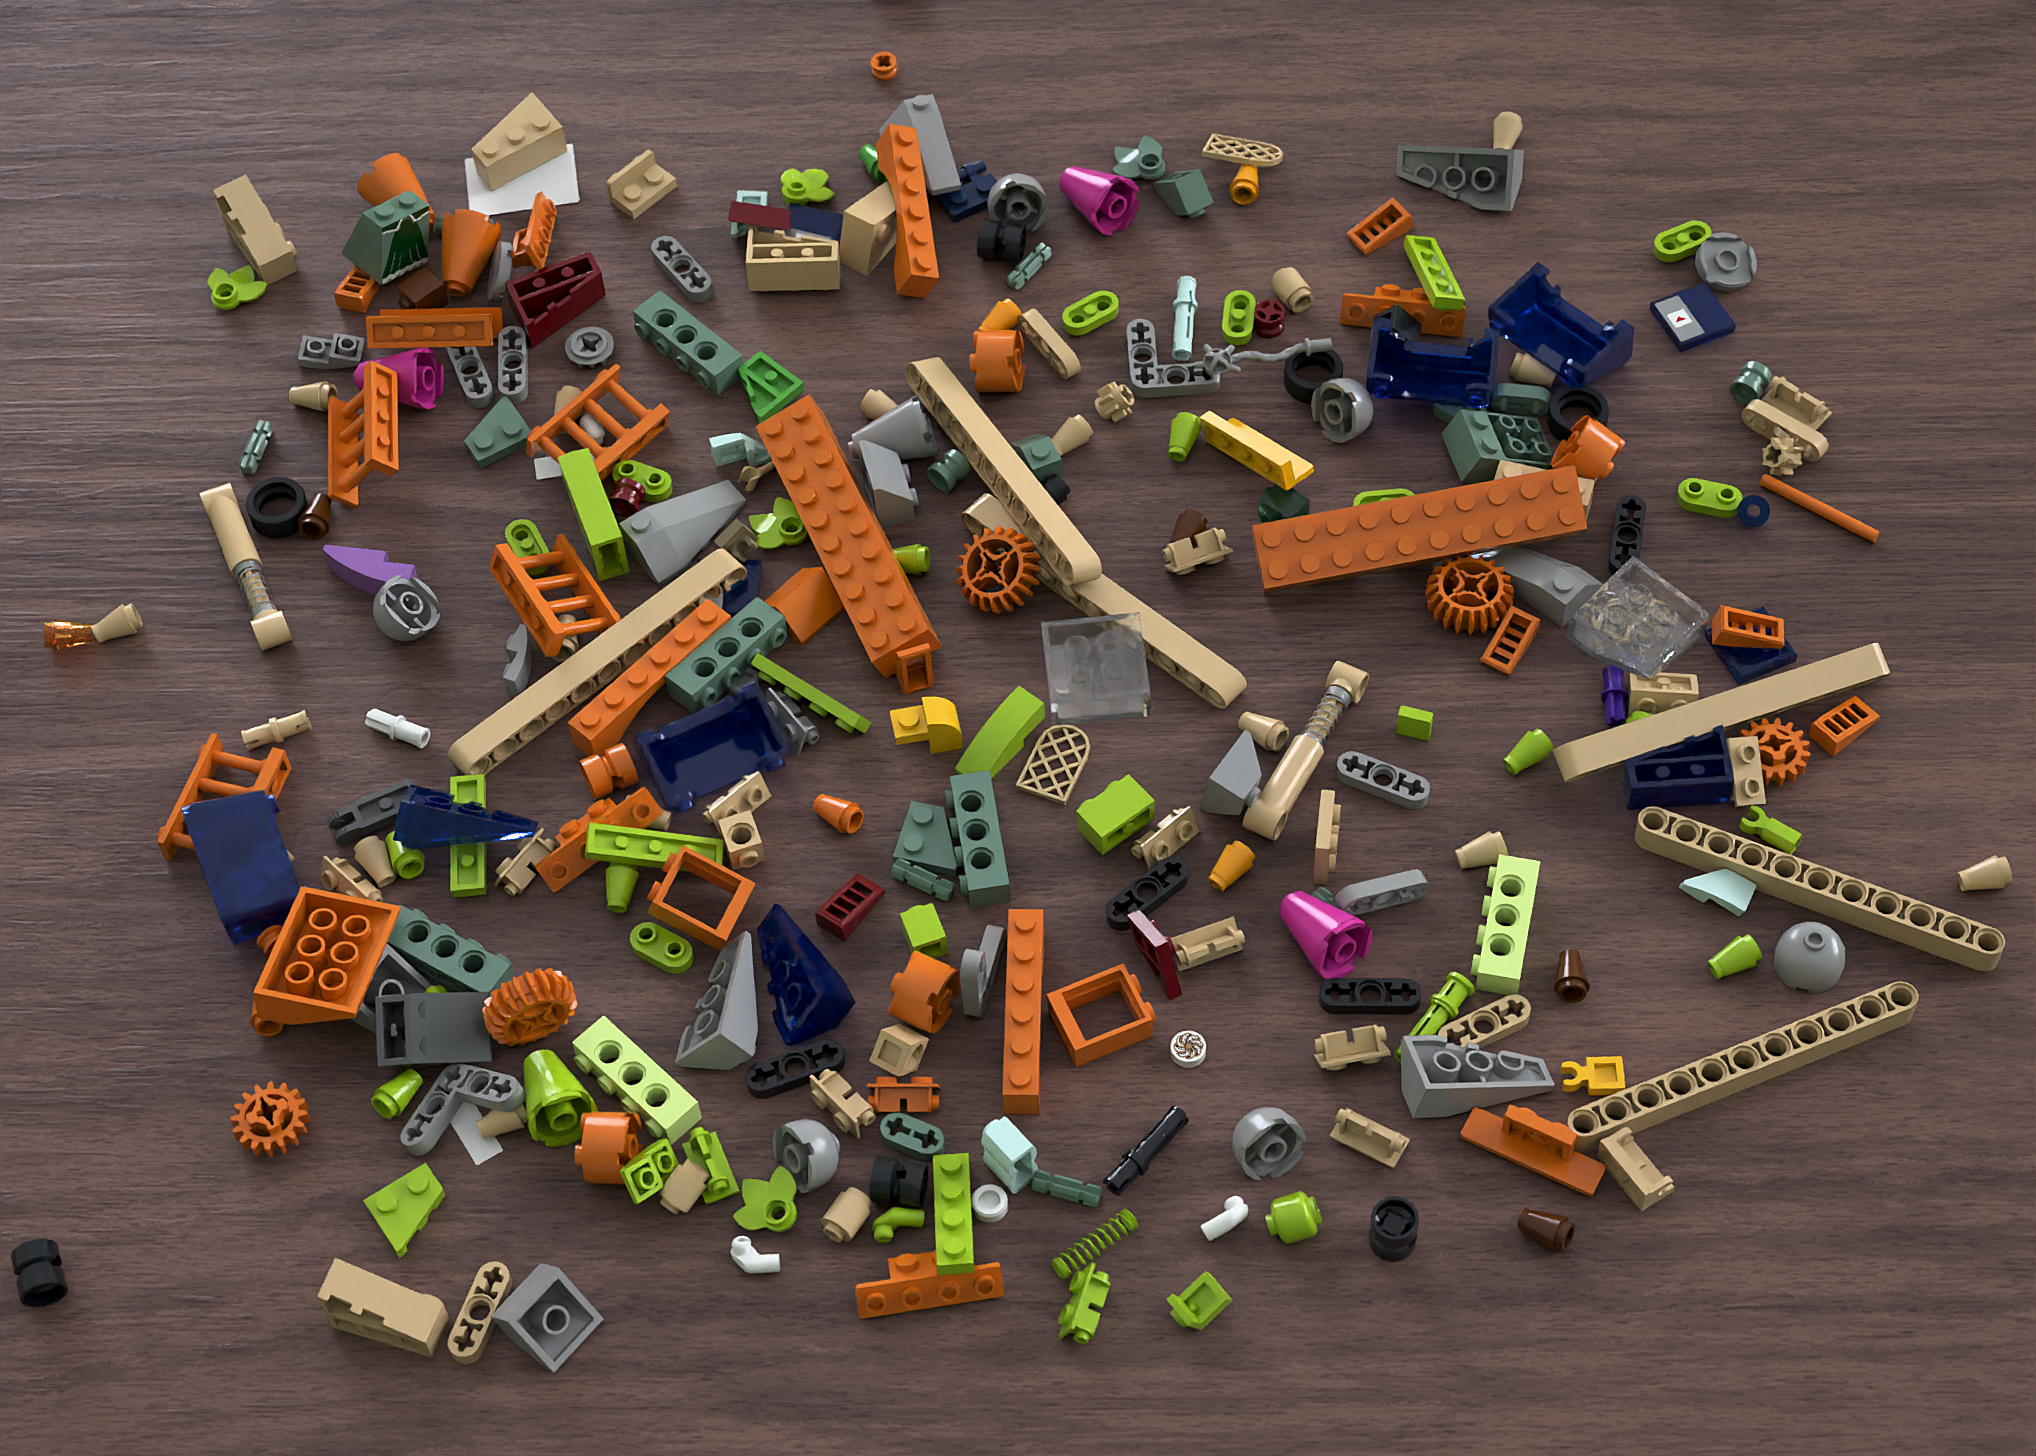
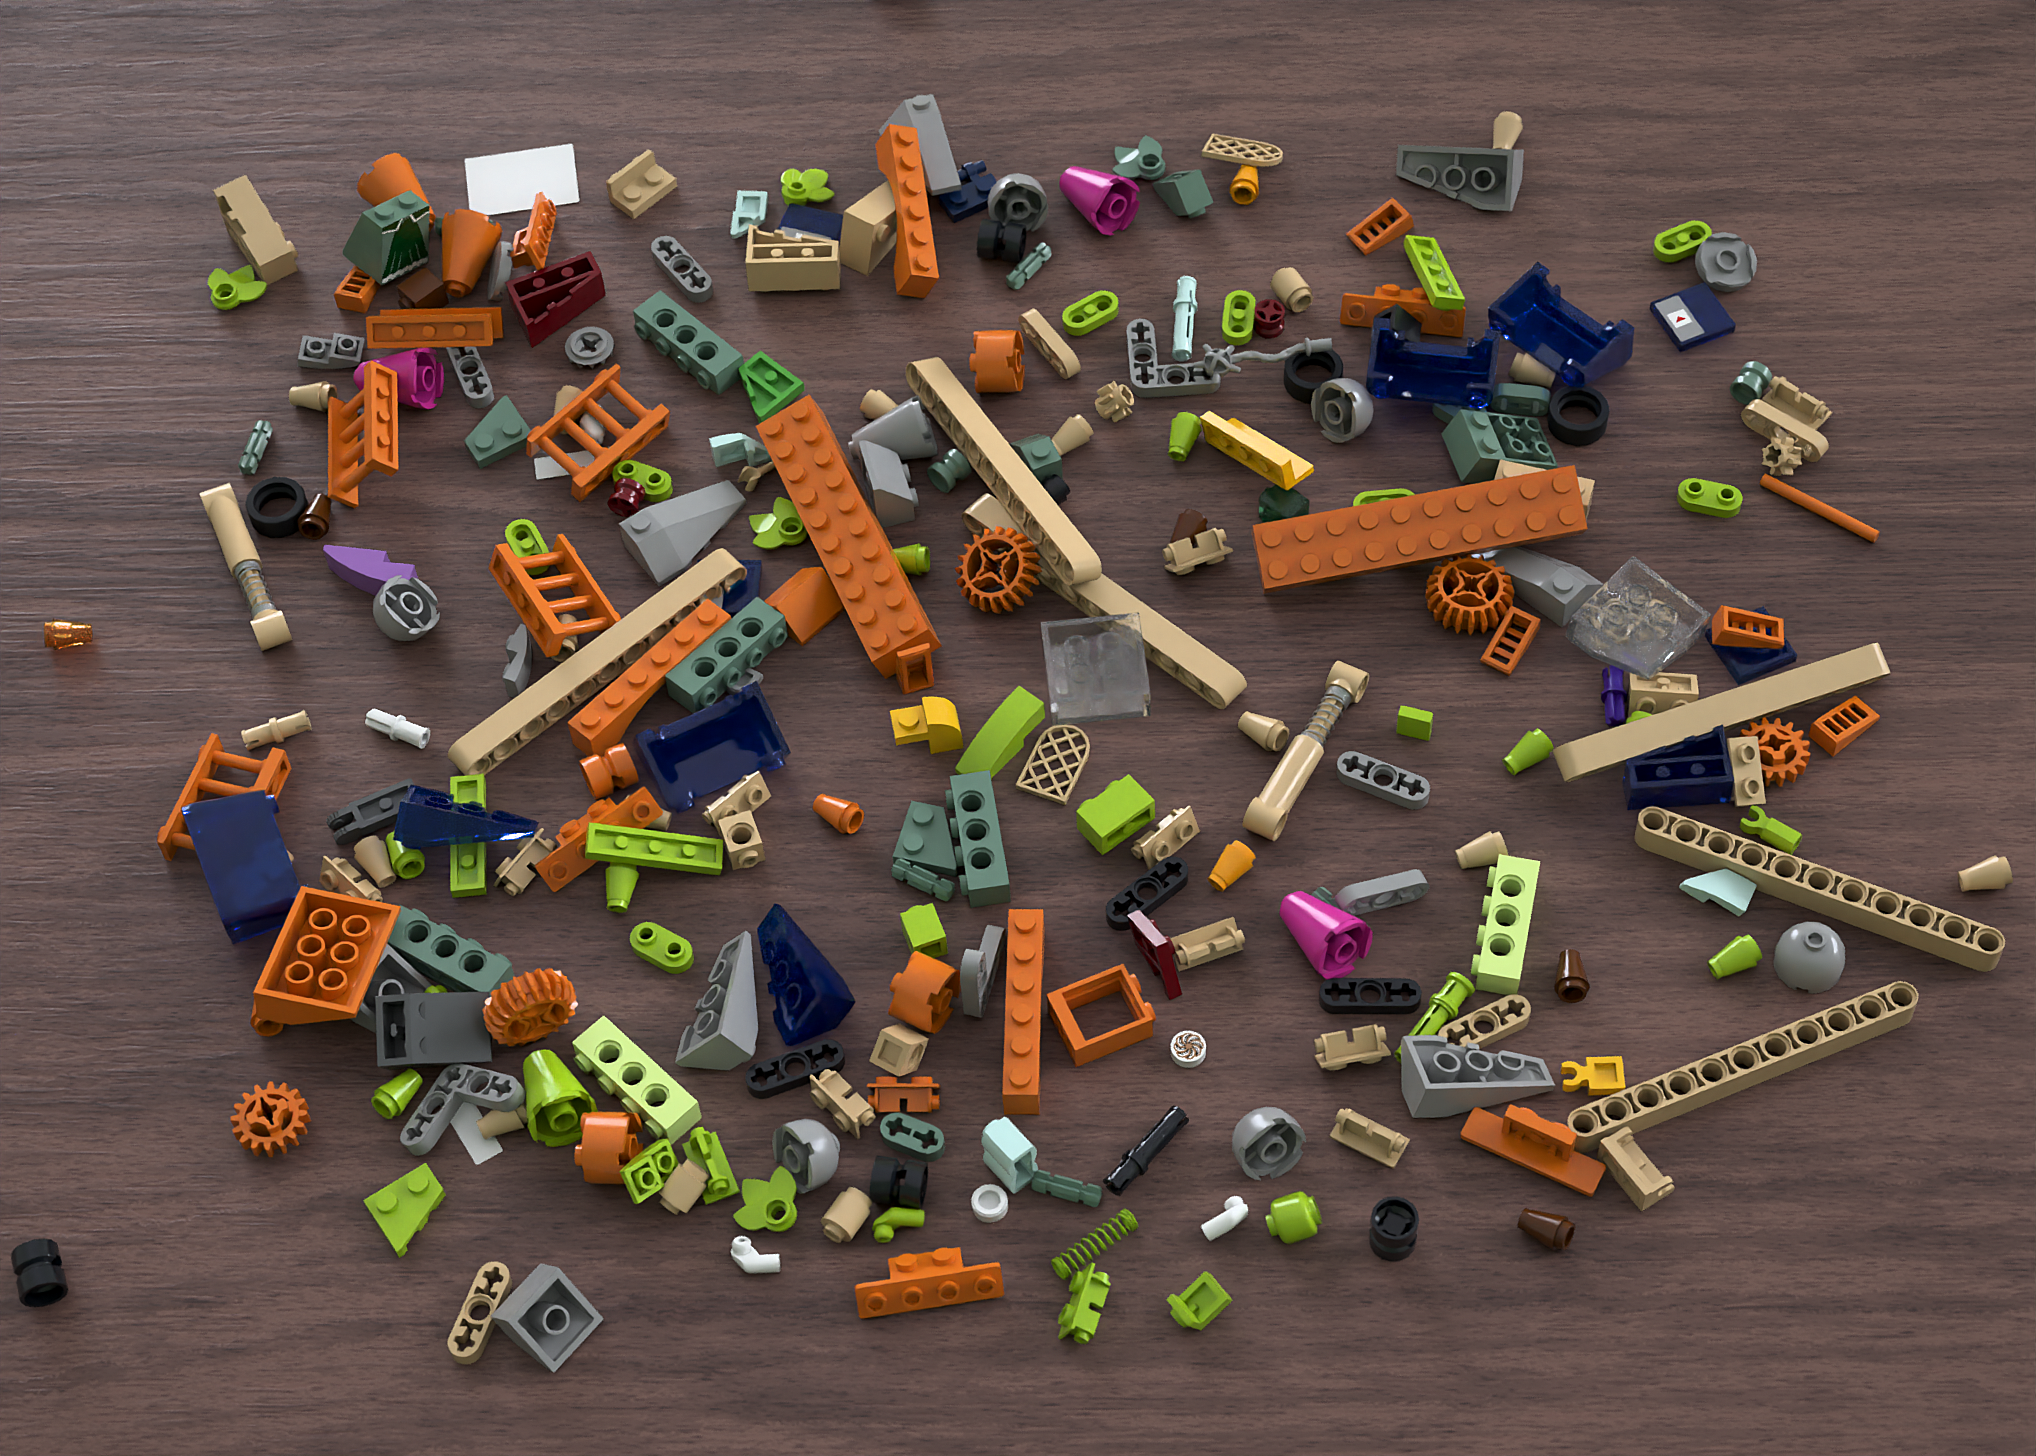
tan cone [91,603,143,643] -> none
orange bush [257,925,283,958] -> none
tan wedge [317,1258,449,1358] -> none
tan wedge [471,92,568,191] -> none
light grey beam [498,326,528,404] -> none
lime slope [557,448,630,582] -> none
orange window [646,845,756,951] -> none
dark tan tile [714,518,759,562] -> none
dark red slope [728,201,792,230] -> none
lime plate [751,653,872,734] -> none
light grey hinge [760,688,820,755] -> none
dark red slope [815,873,885,942] -> none
bright green cone [858,144,888,183] -> none
orange bush [871,52,898,81] -> none
lime plate [933,1153,974,1275] -> none
light orange cone [977,298,1022,331] -> none
light grey slope [1200,730,1262,815] -> none
tan plate [1313,790,1341,885] -> none
orange brick [1550,415,1625,484] -> none
black beam [1608,495,1646,579] -> none
clear blue plate [1737,495,1770,527] -> none

